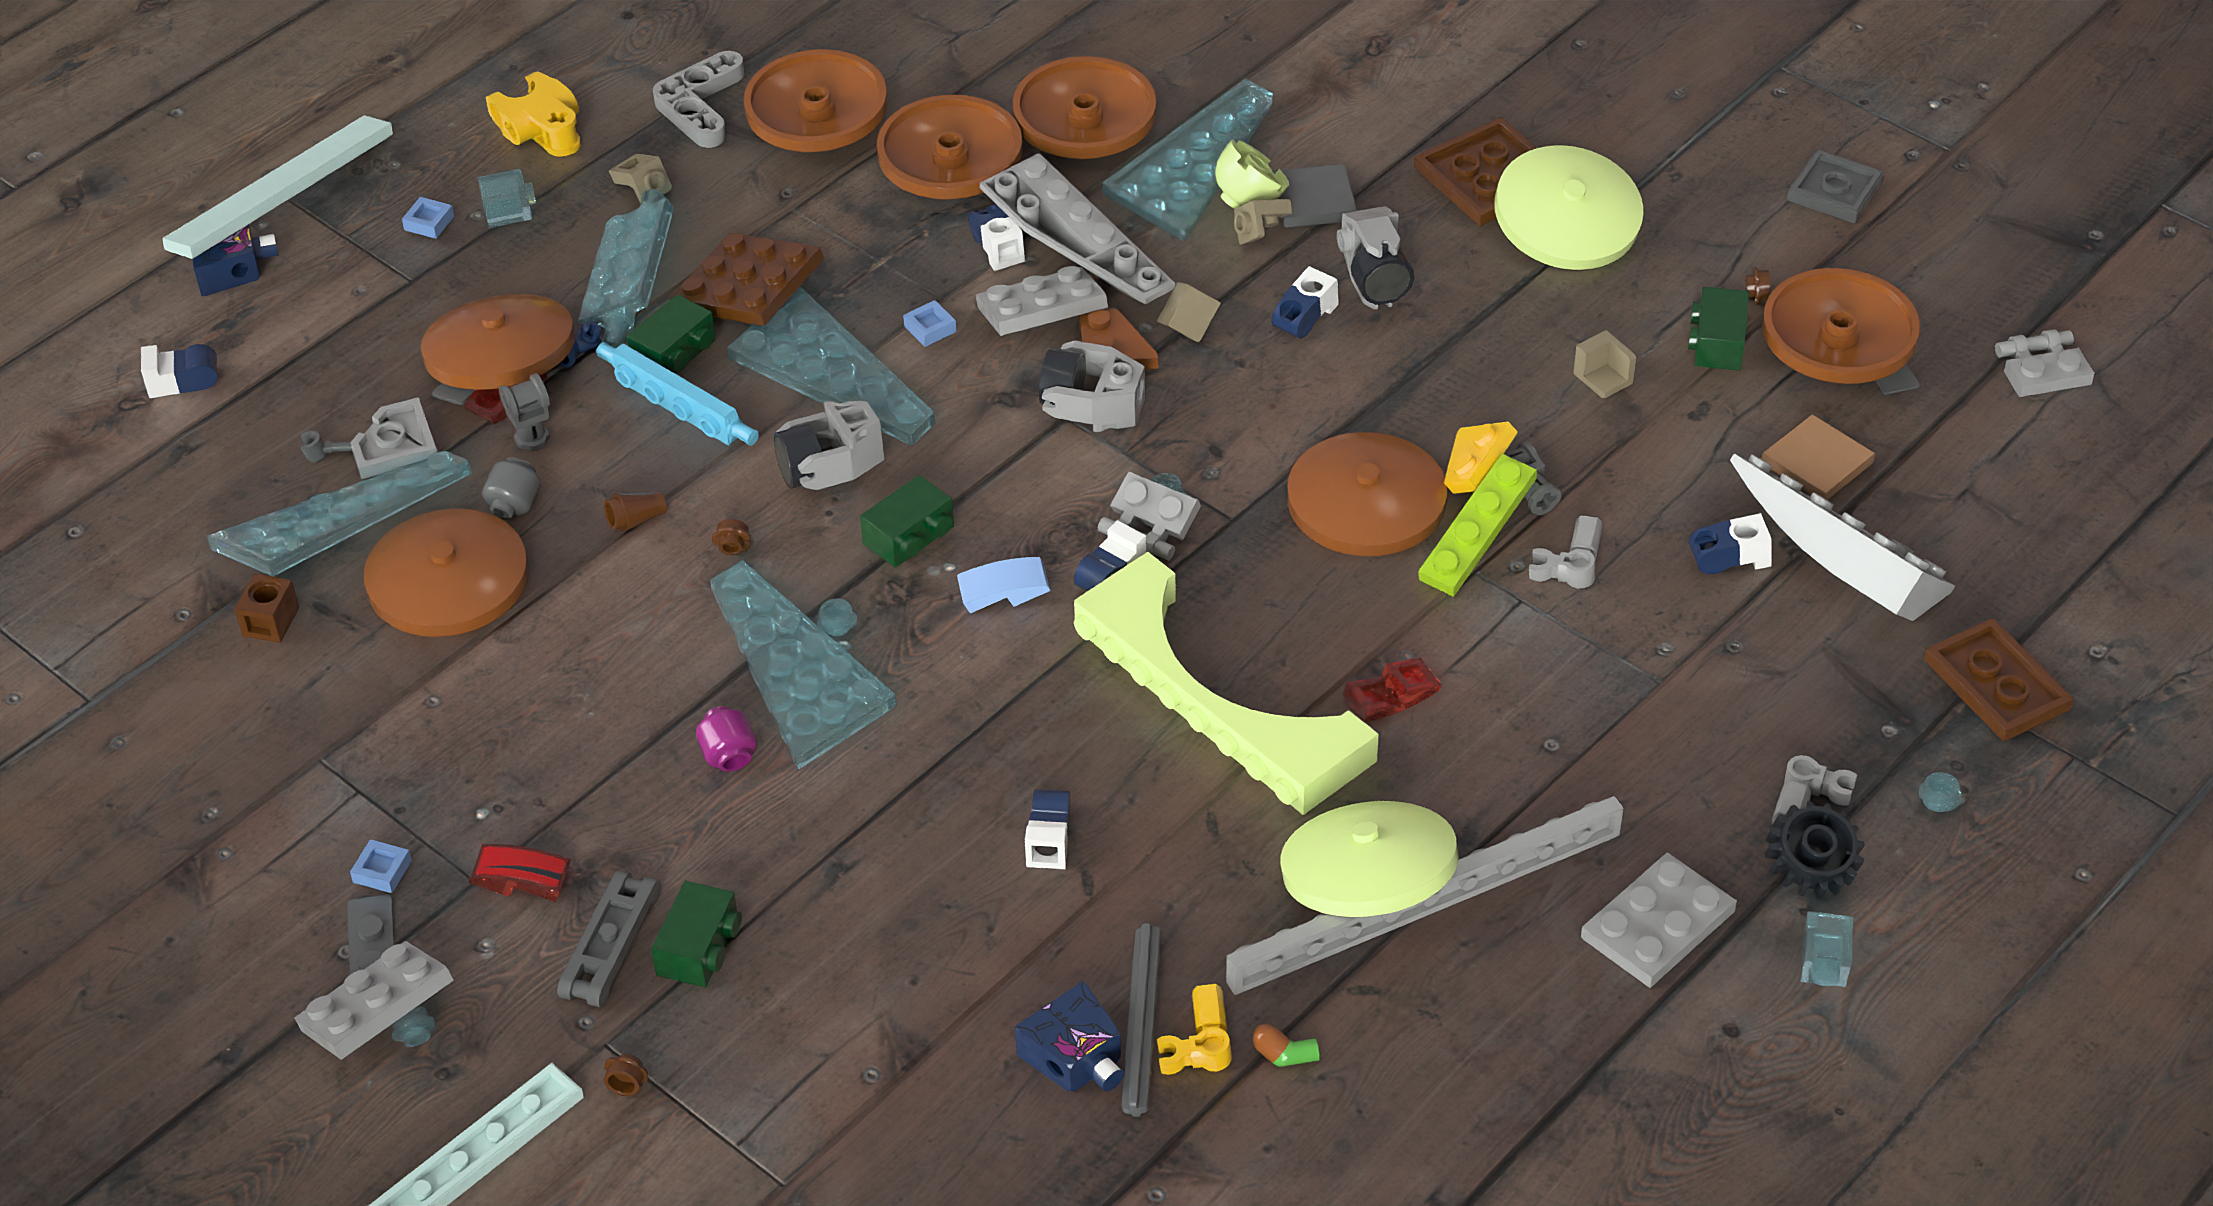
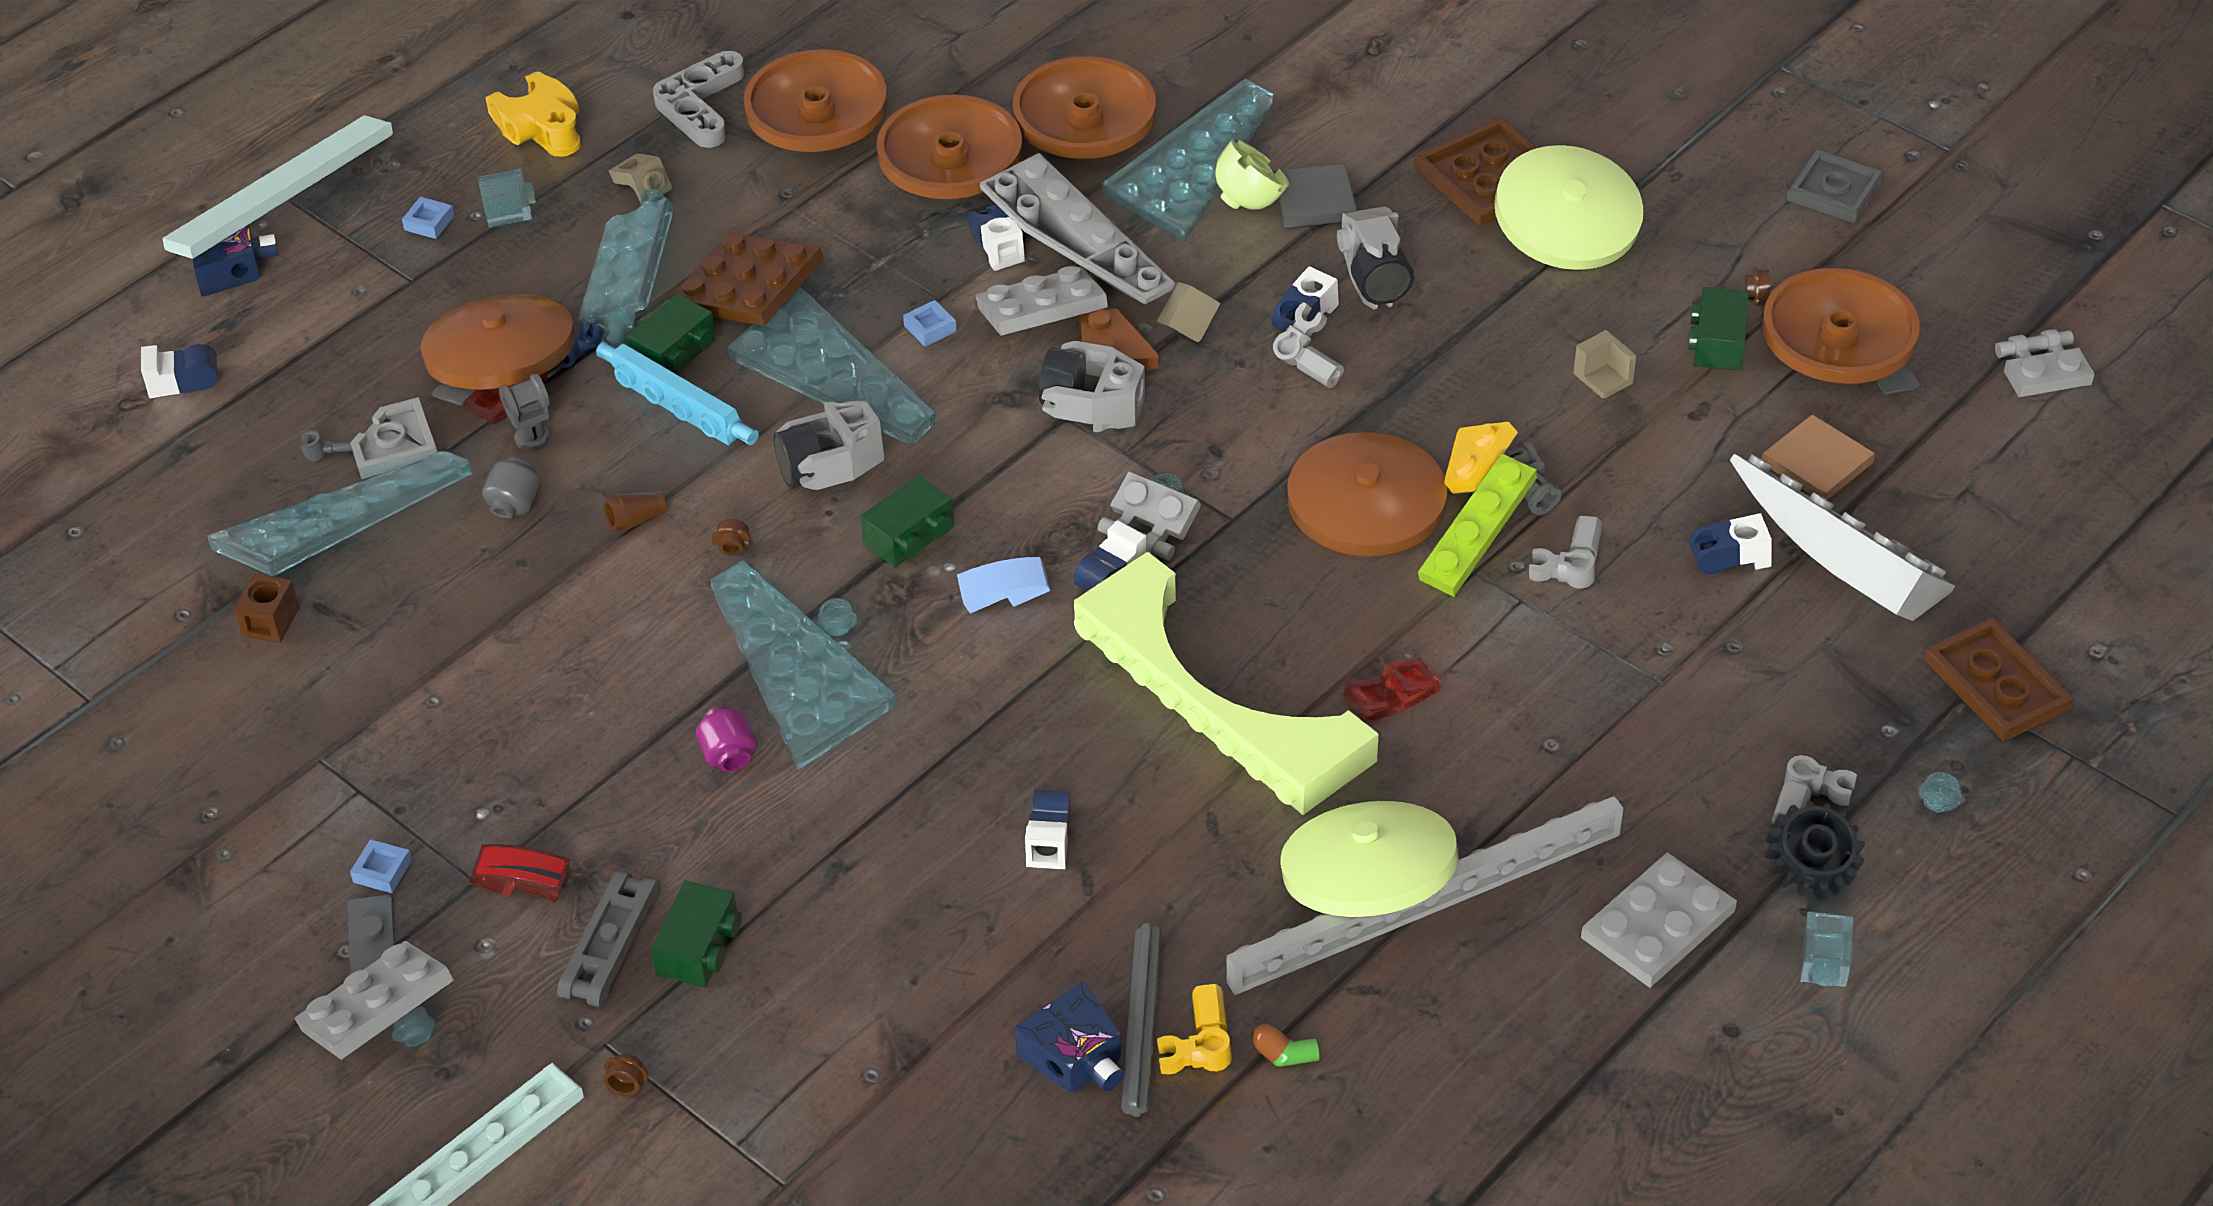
dark orange dish [364,509,528,637] -> none
dark tan bracket [1234,199,1292,245] -> none
none -> light grey bar [1273,302,1344,388]

